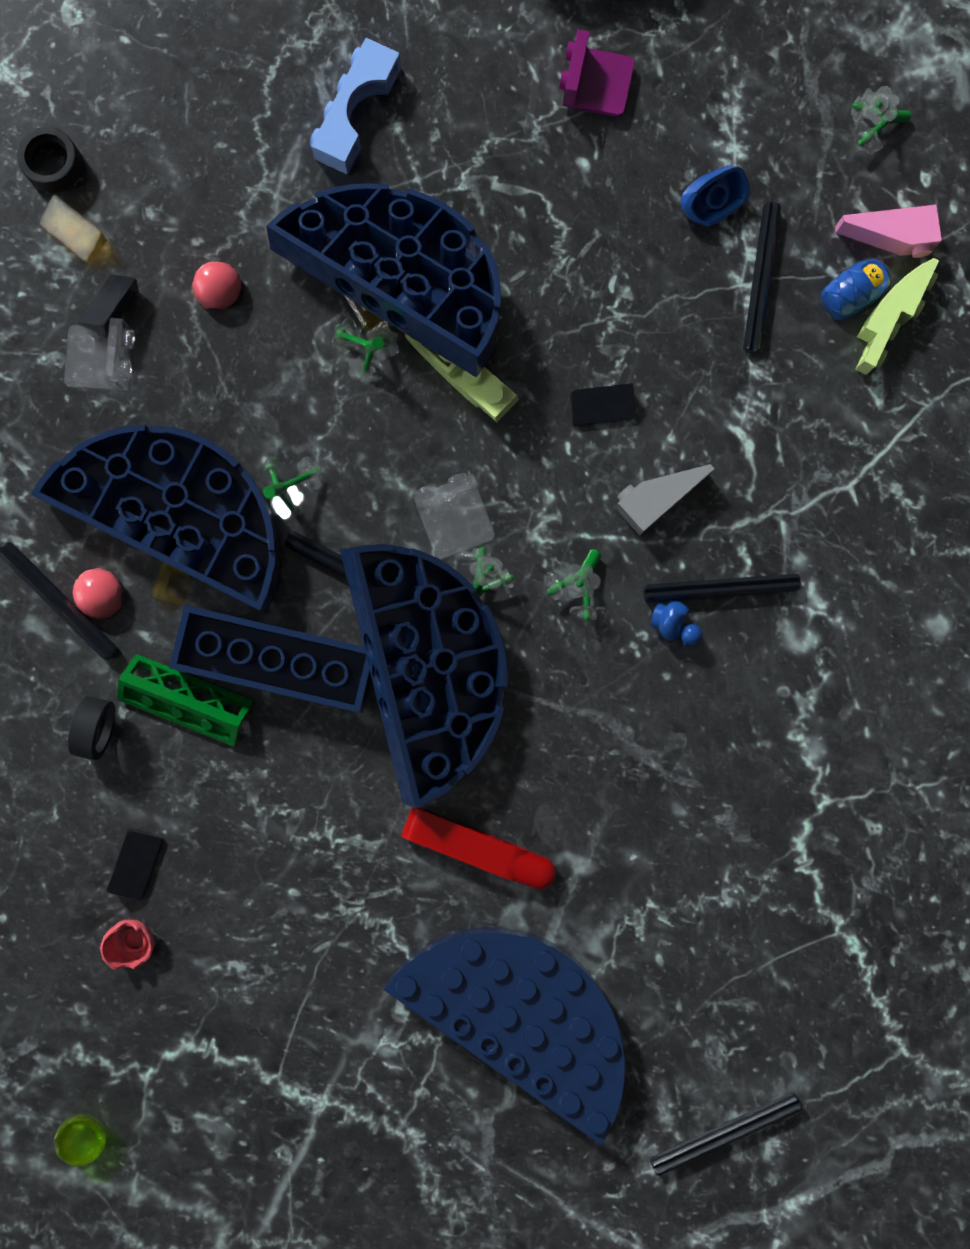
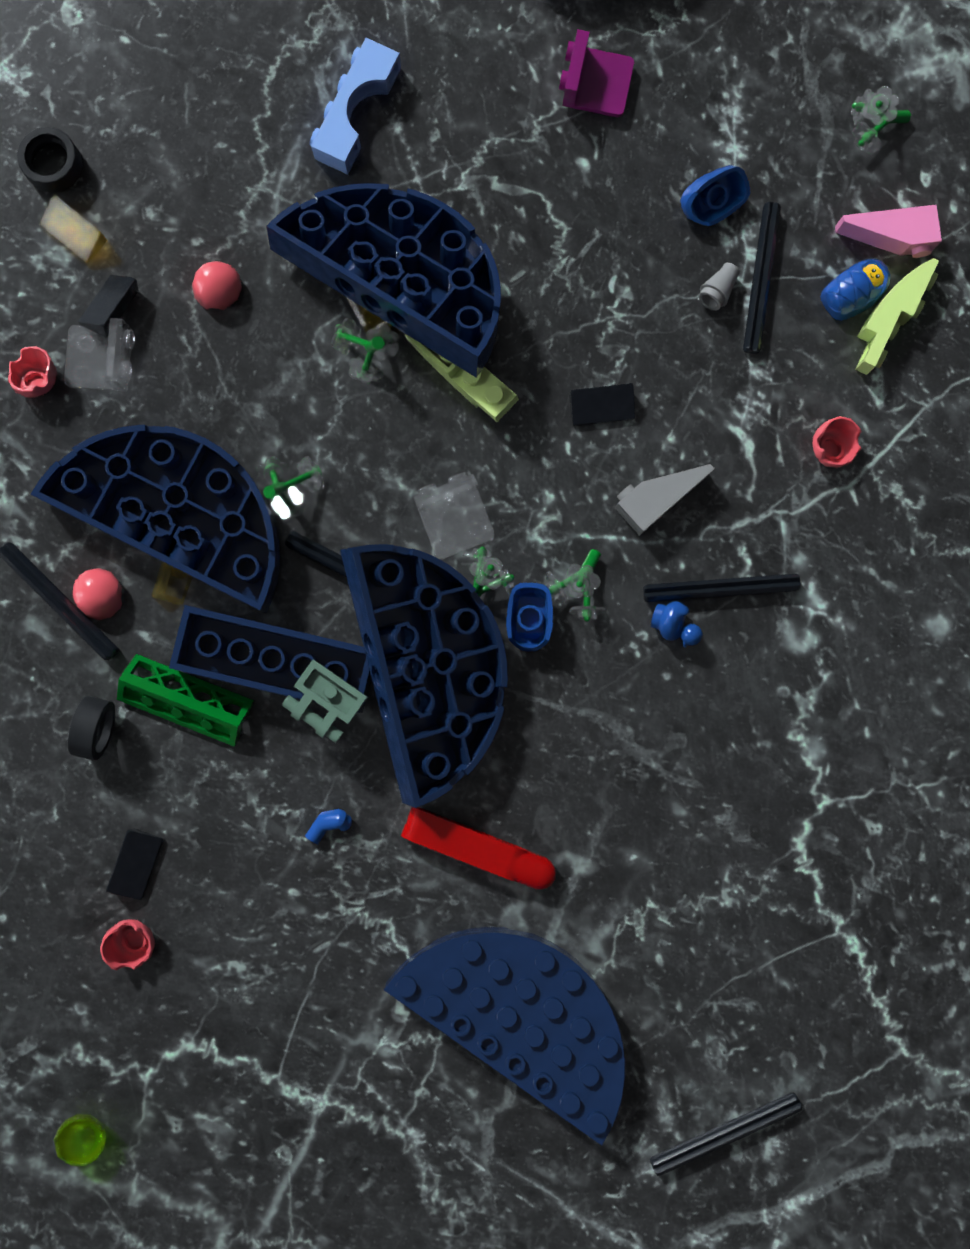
none -> coral hair [8,346,57,398]
none -> sand green plate [282,659,368,743]
none -> blue arm [305,809,352,845]
none -> blue piece [506,583,553,652]
none -> light grey cone [699,262,740,310]
none -> coral hair [812,416,861,468]

